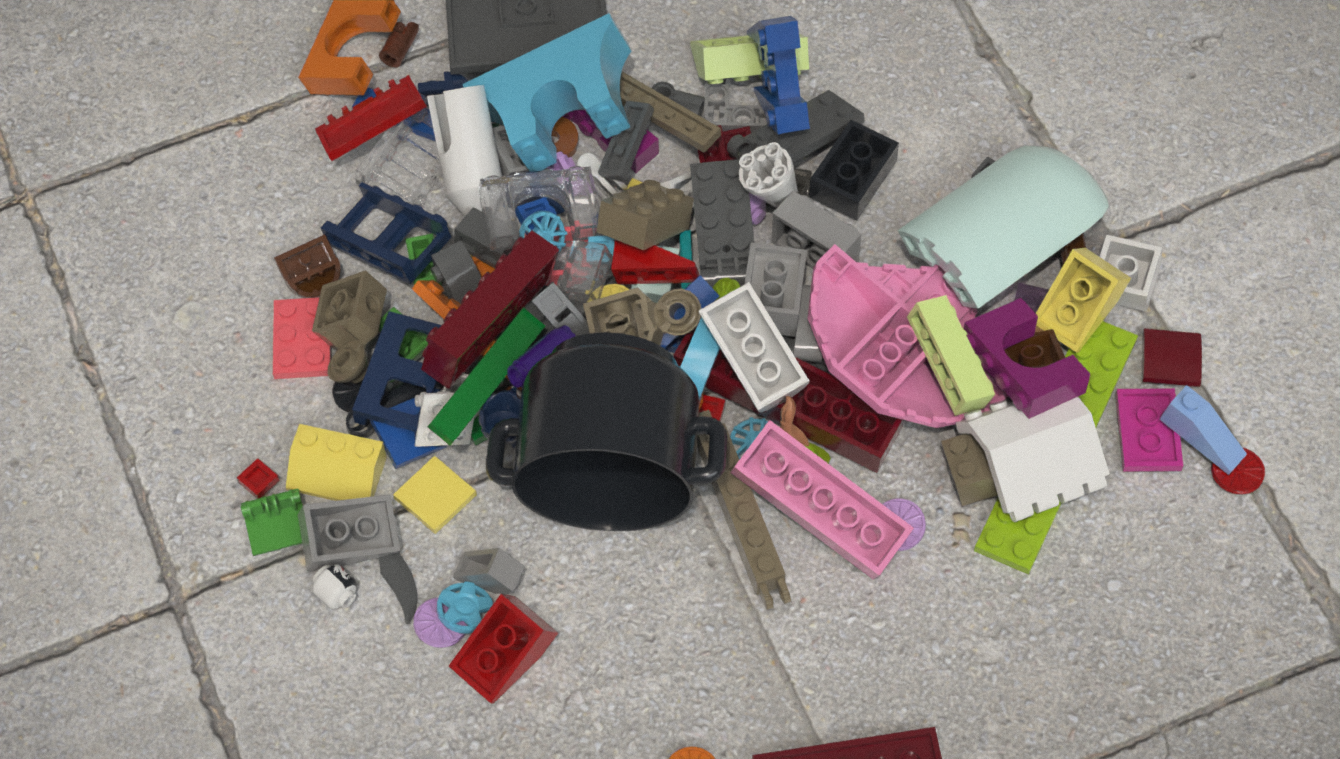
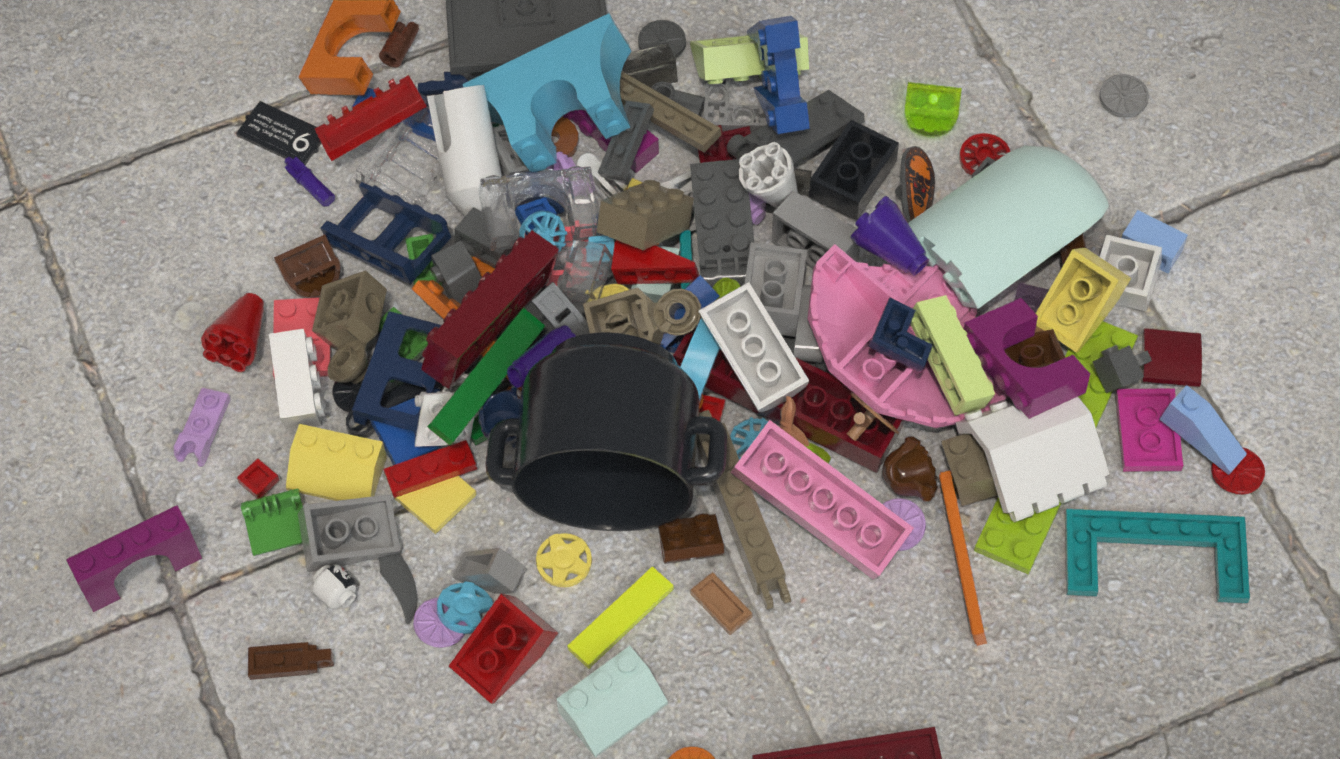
none -> magenta arch [66,505,202,612]
none -> lavender plate [174,388,230,467]
none -> red cone [201,293,264,372]
none -> piece [236,101,321,165]
none -> reddish brown hinge [248,642,334,680]
none -> white brick [269,329,325,431]
none -> dark purple piece [284,157,335,207]
none -> red plate [383,440,477,498]
none -> light yellow wheel [536,533,592,587]
none -> light aqua slope [556,646,668,758]
none -> neon yellow tile [567,566,674,669]
none -> clear smoke hinge [622,43,678,88]
none -> dark grey wheel [638,20,686,62]
none -> reddish brown plate [658,513,724,564]
none -> medium nougat tile [690,572,753,635]
none -> medium nougat shield [847,392,899,441]
none -> dark purple cone [850,196,929,276]
none -> dark blue brick [869,297,933,372]
none -> reddish brown hair [882,436,938,502]
none -> shield [895,146,935,223]
none -> clear neon green slope [904,82,962,138]
none -> orange tile [939,471,987,646]
none -> red wheel [959,133,1011,175]
none -> teal plate [1065,509,1250,603]
none -> dark grey brick [1092,345,1152,393]
none -> light grey wheel [1100,74,1149,117]
none -> light blue panel [1121,210,1188,273]

